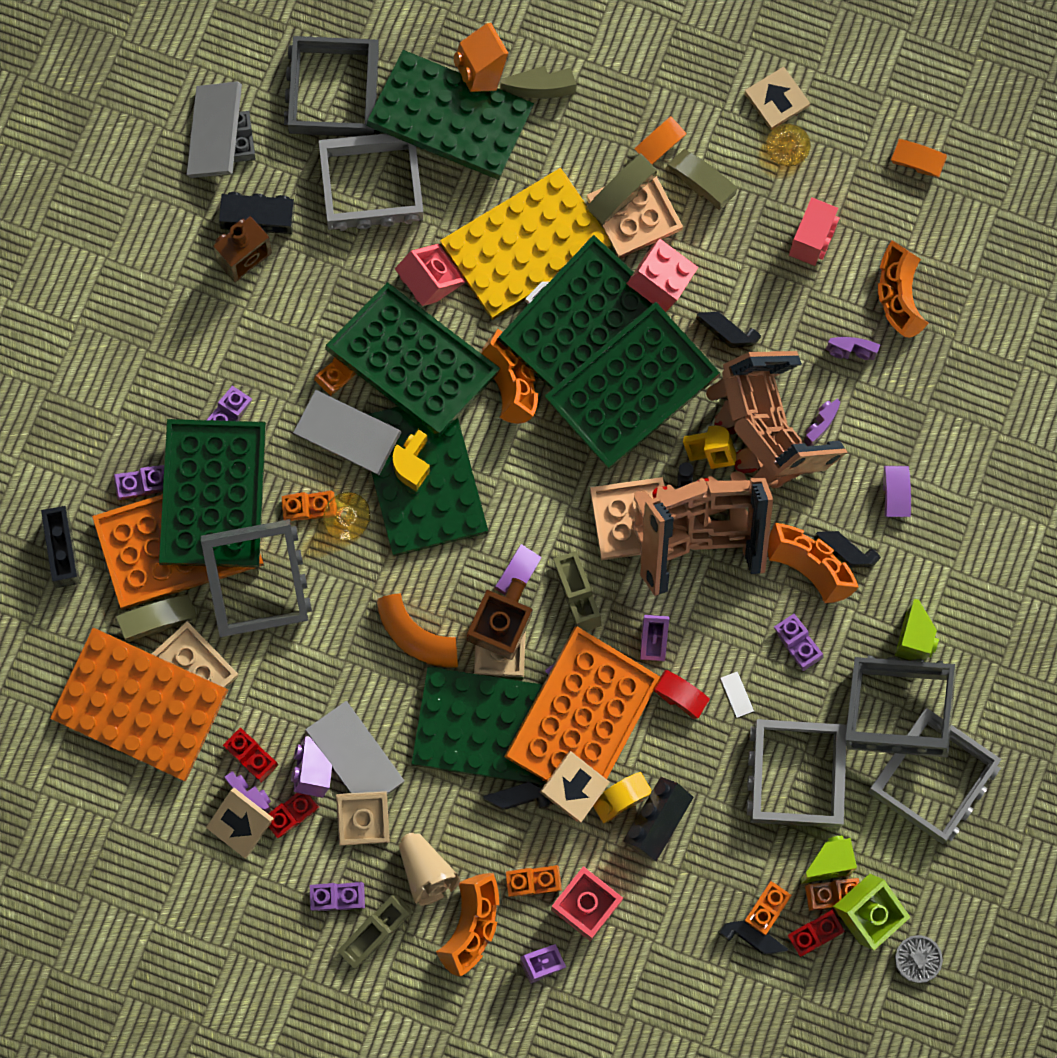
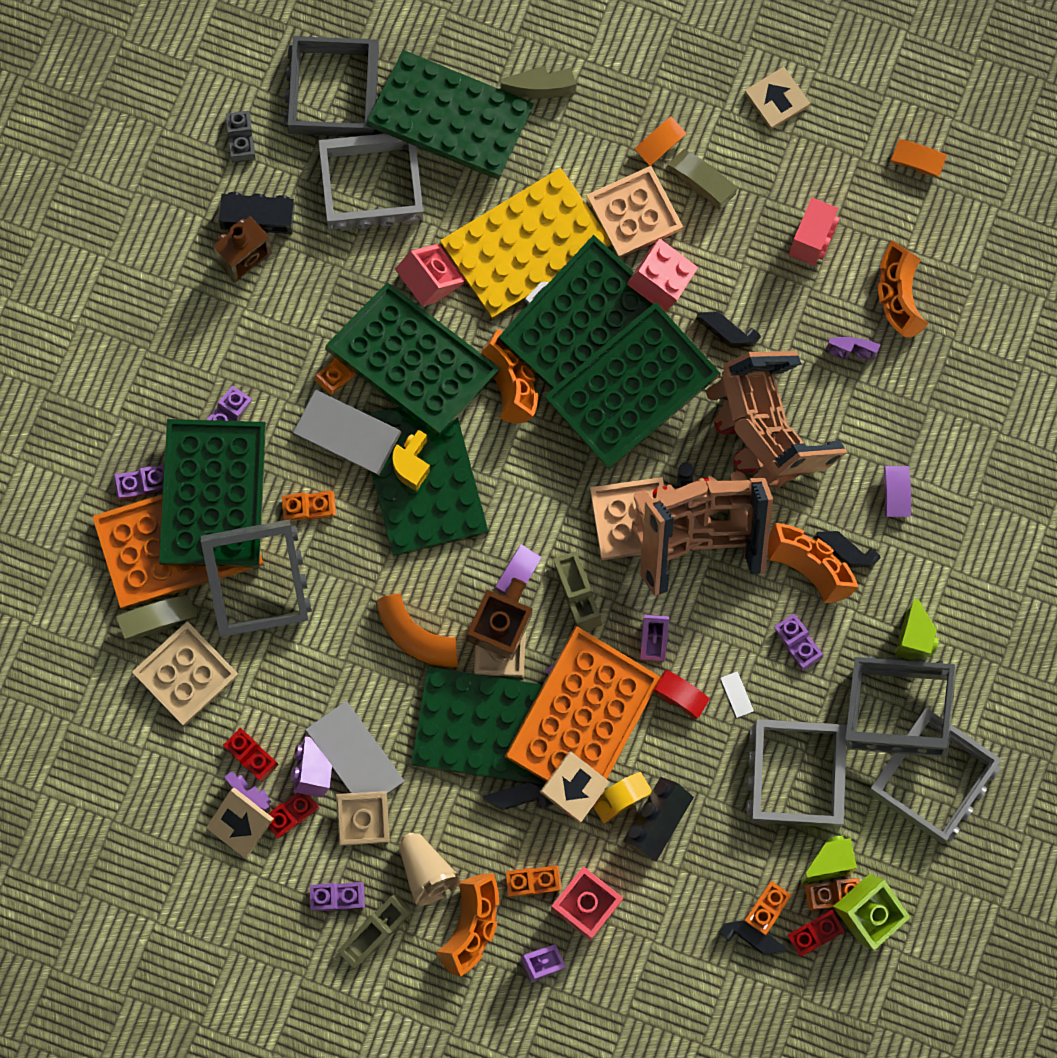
black brick [41,506,81,588] -> none
orange plate [50,627,228,781] -> none
light grey tile [187,81,242,178] -> none
clear yellow dish [323,492,370,541] -> none
orange slope [454,23,508,92] -> none
olive slope [586,153,657,225] -> none
yellow brick [683,426,736,469] -> none
clear yellow wheel [766,124,811,167] -> none
medium lavender slope [804,398,840,446] -> none
light grey wheel [895,935,943,983] -> none

